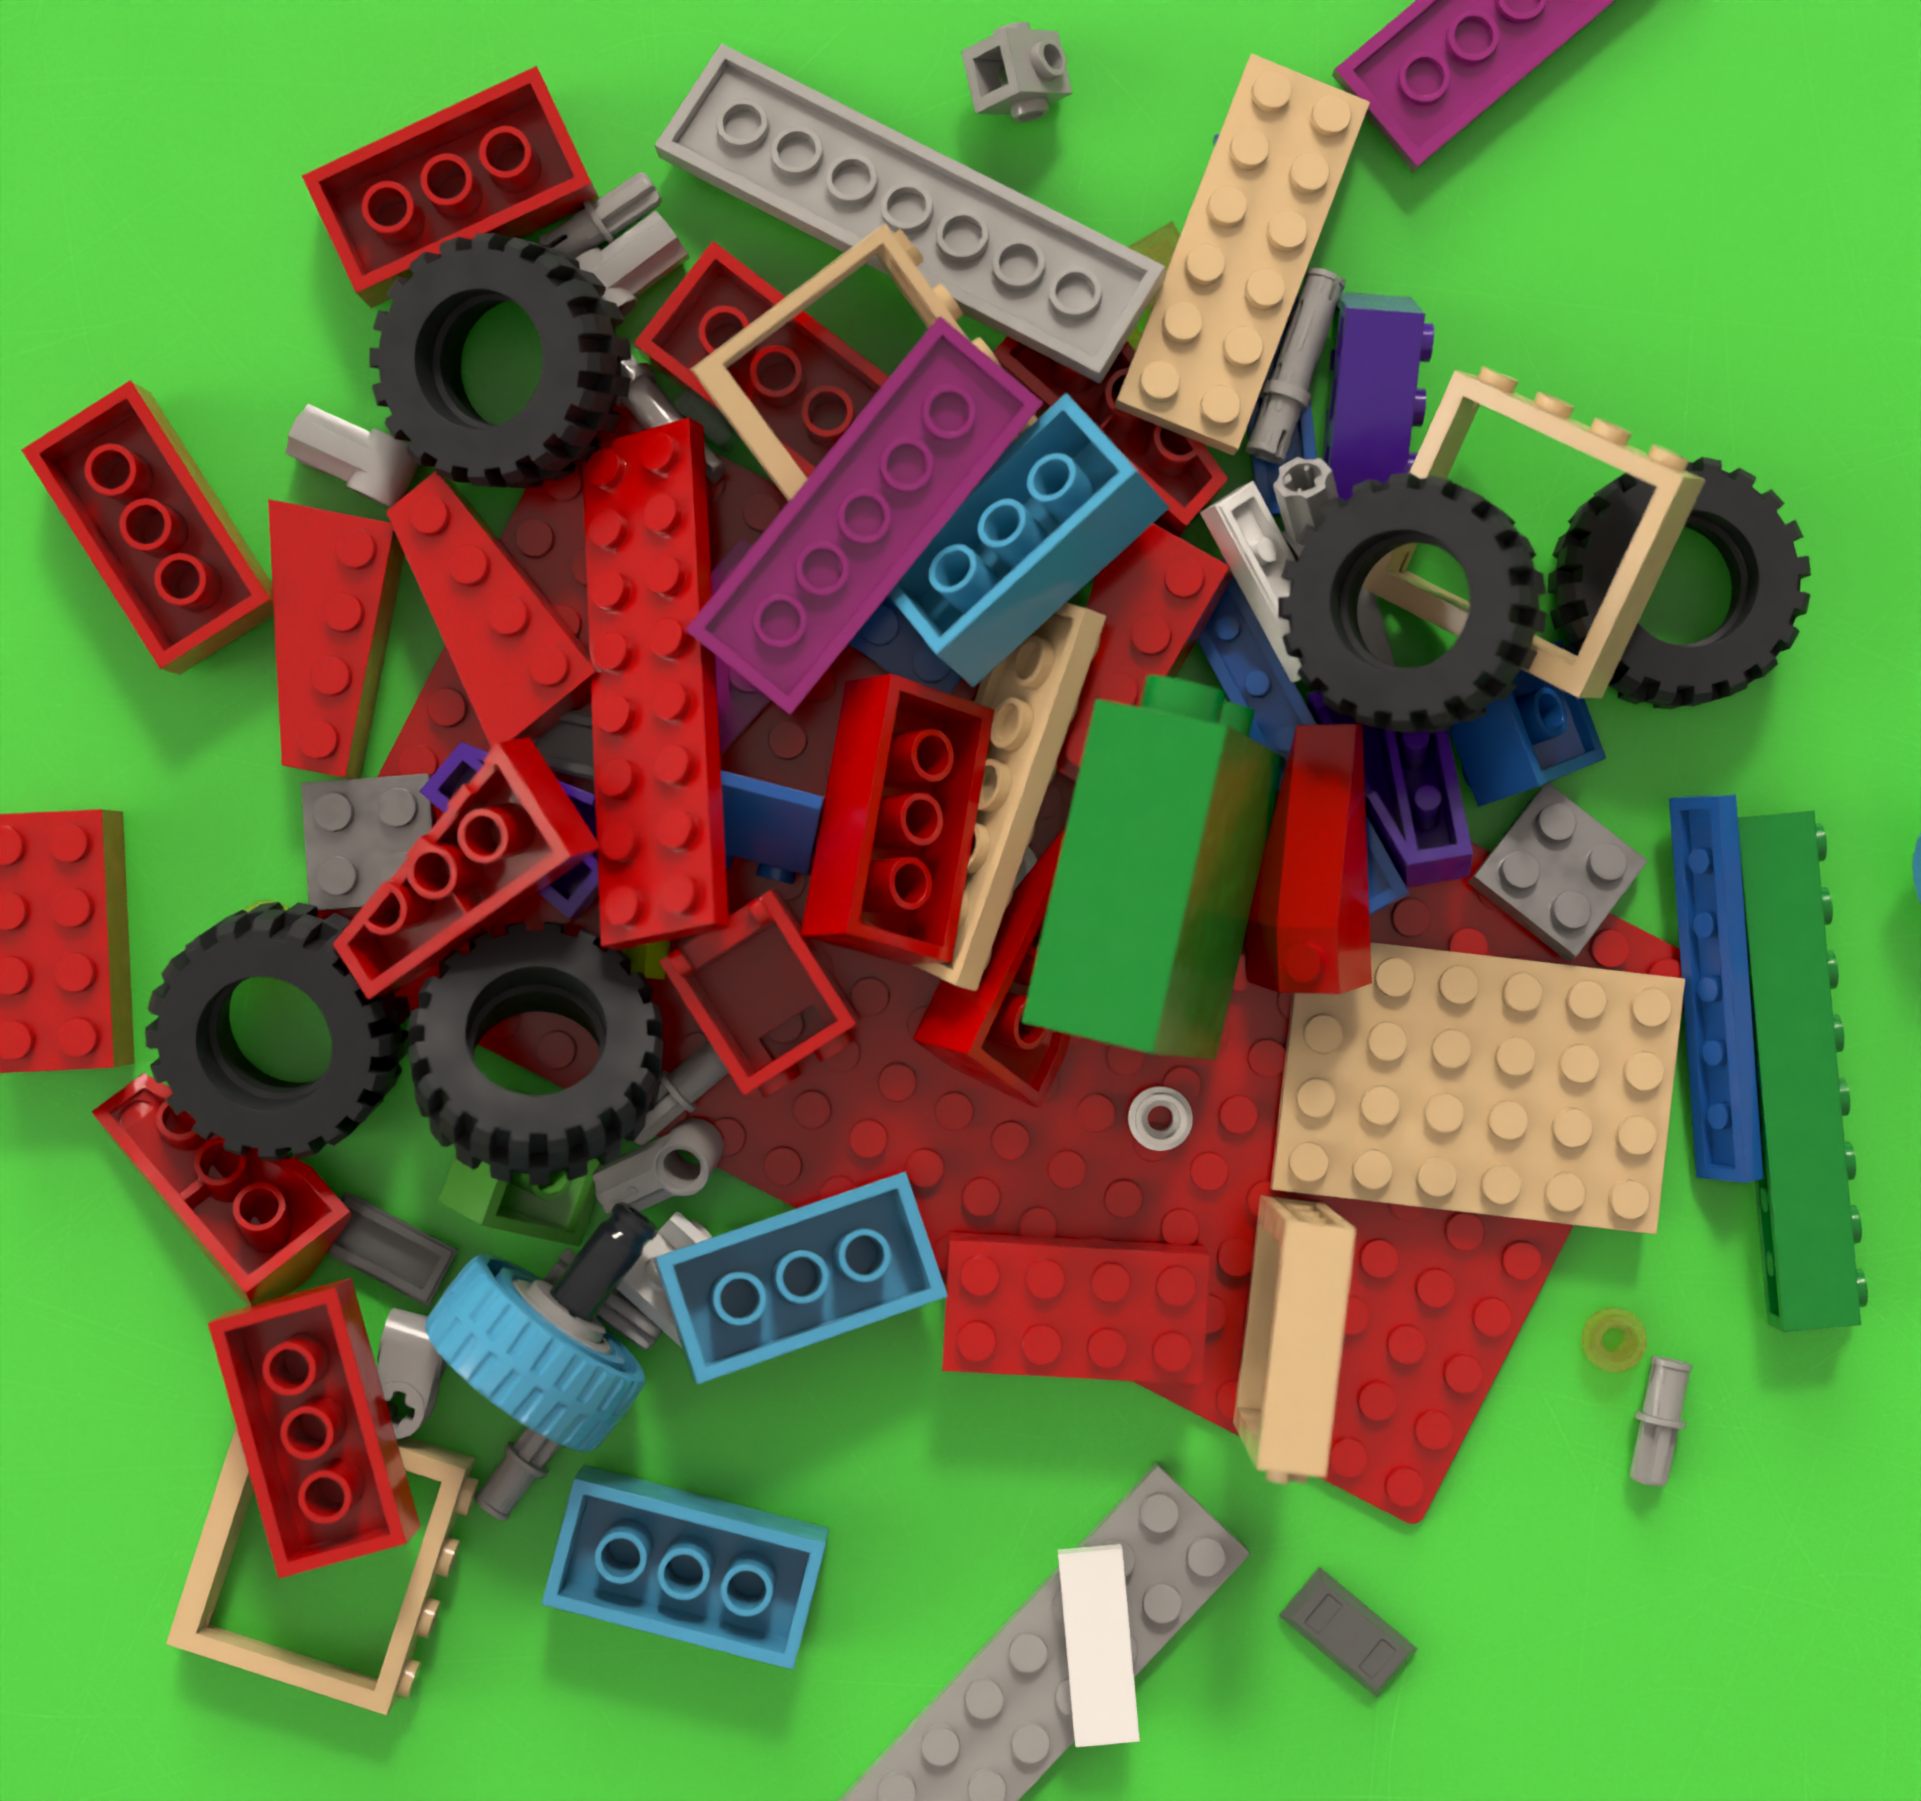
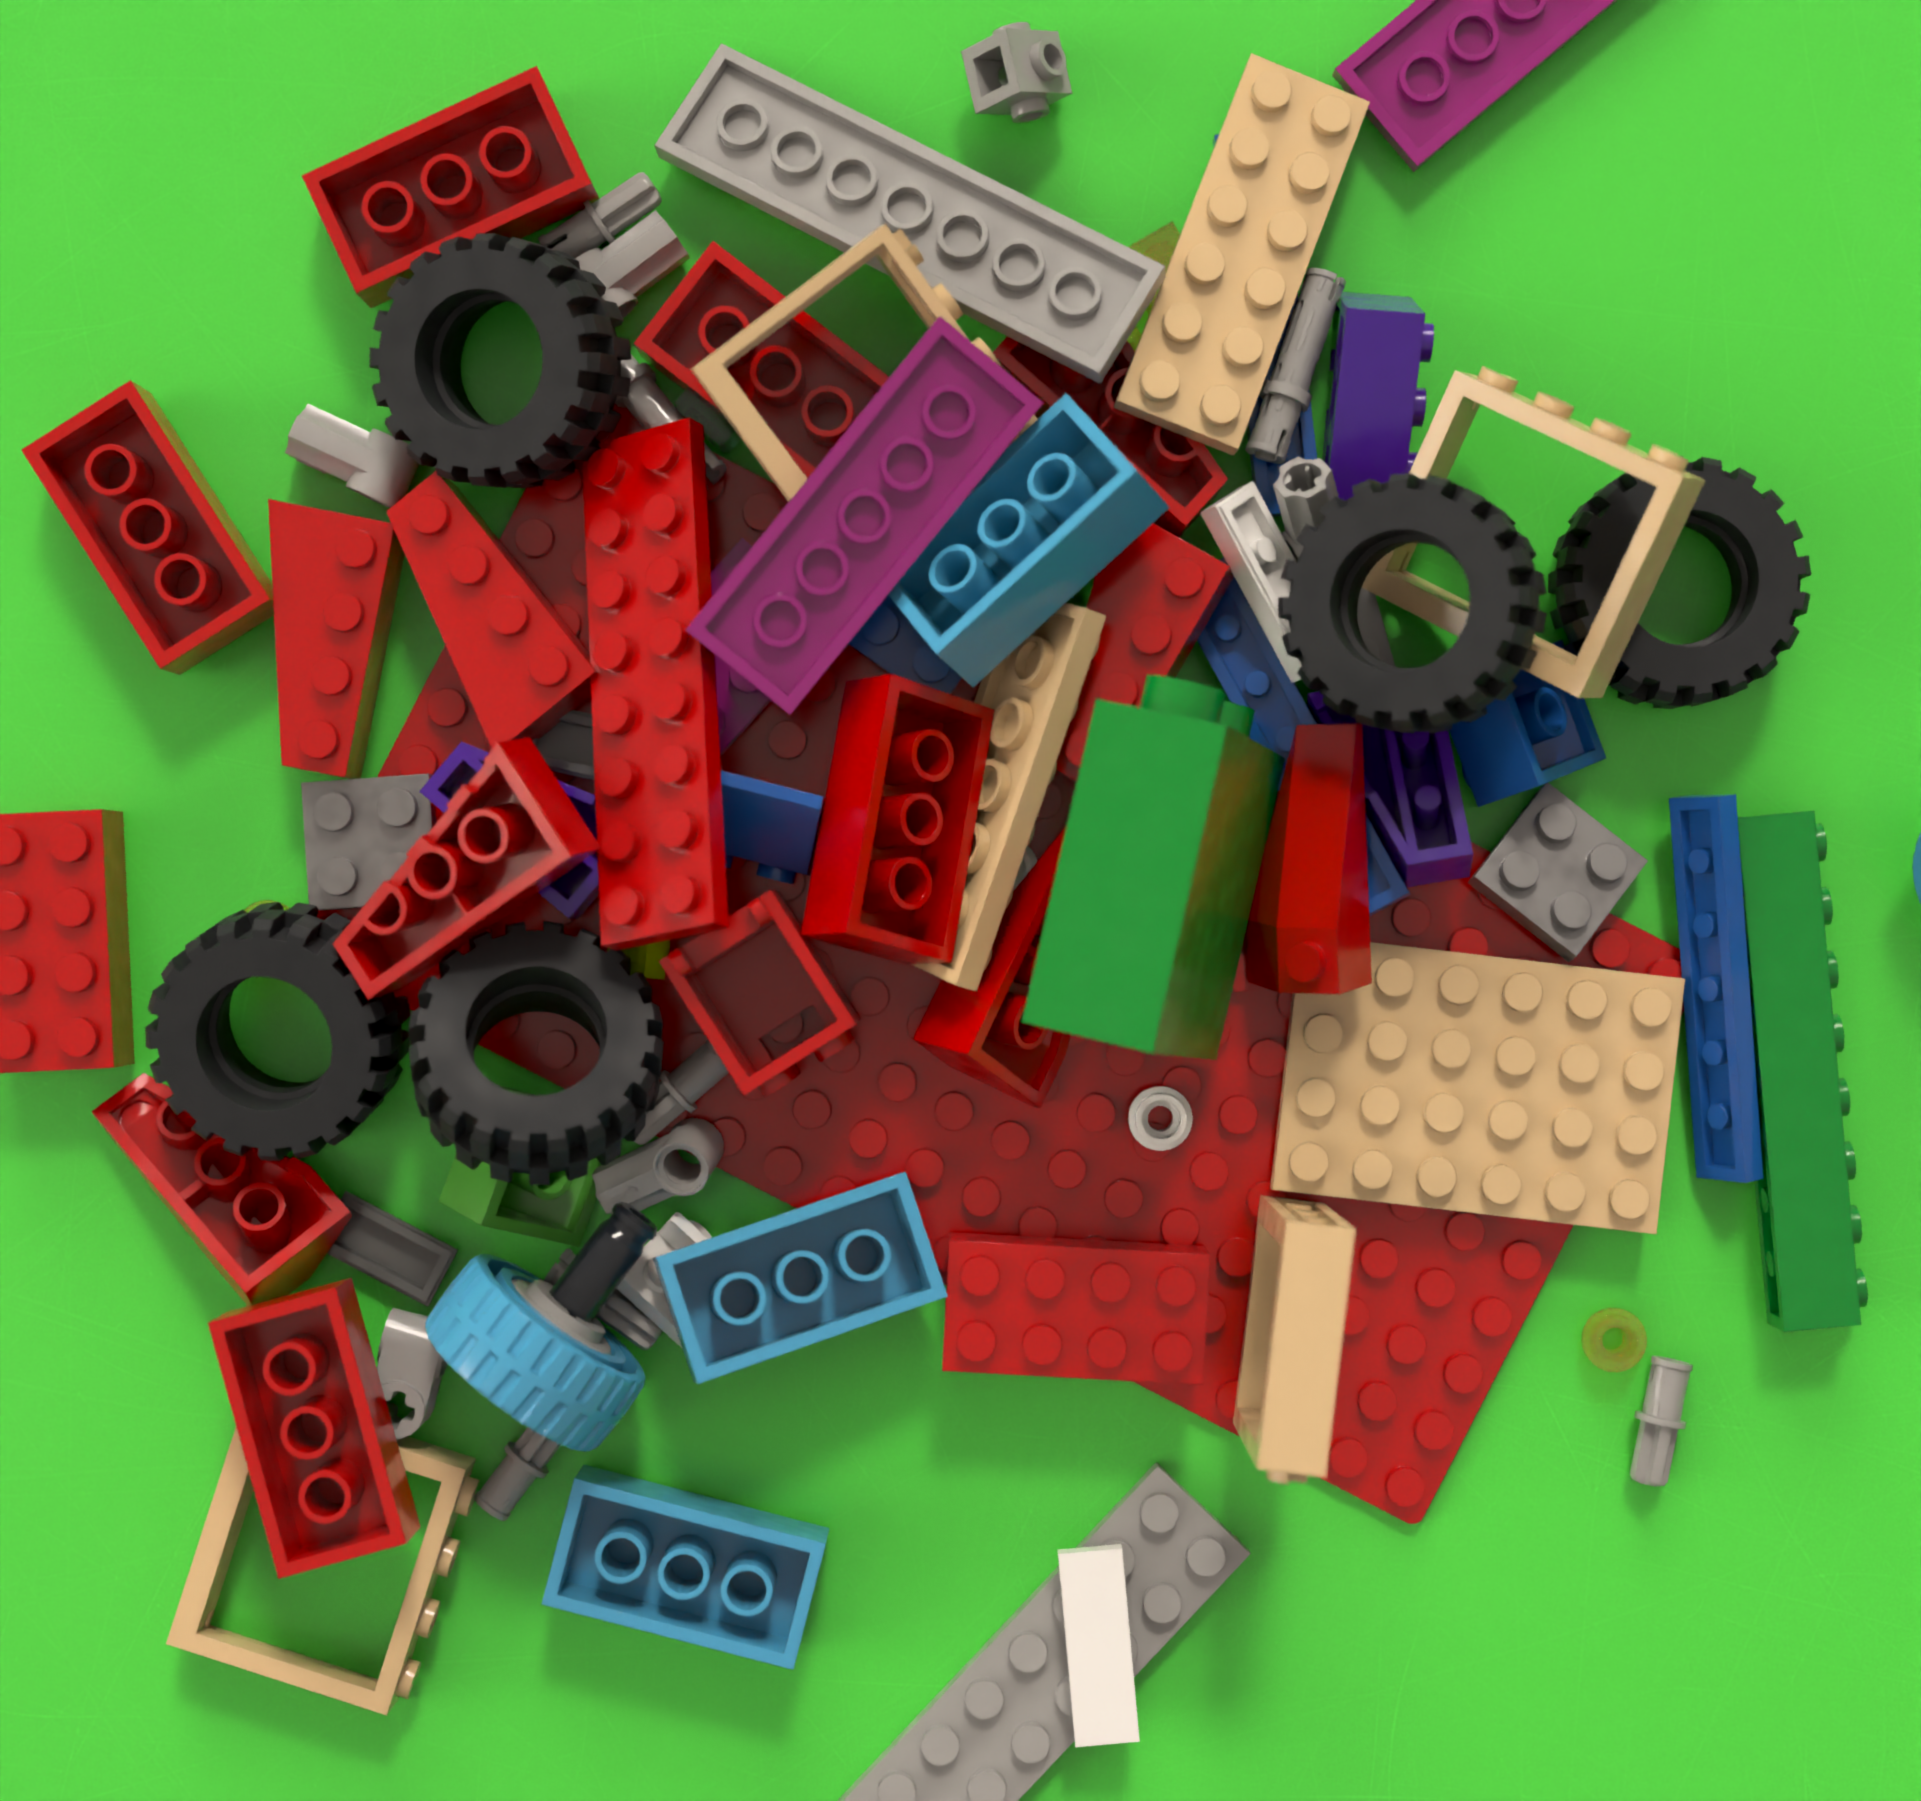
dark grey tile [1279,1567,1417,1697] -> none

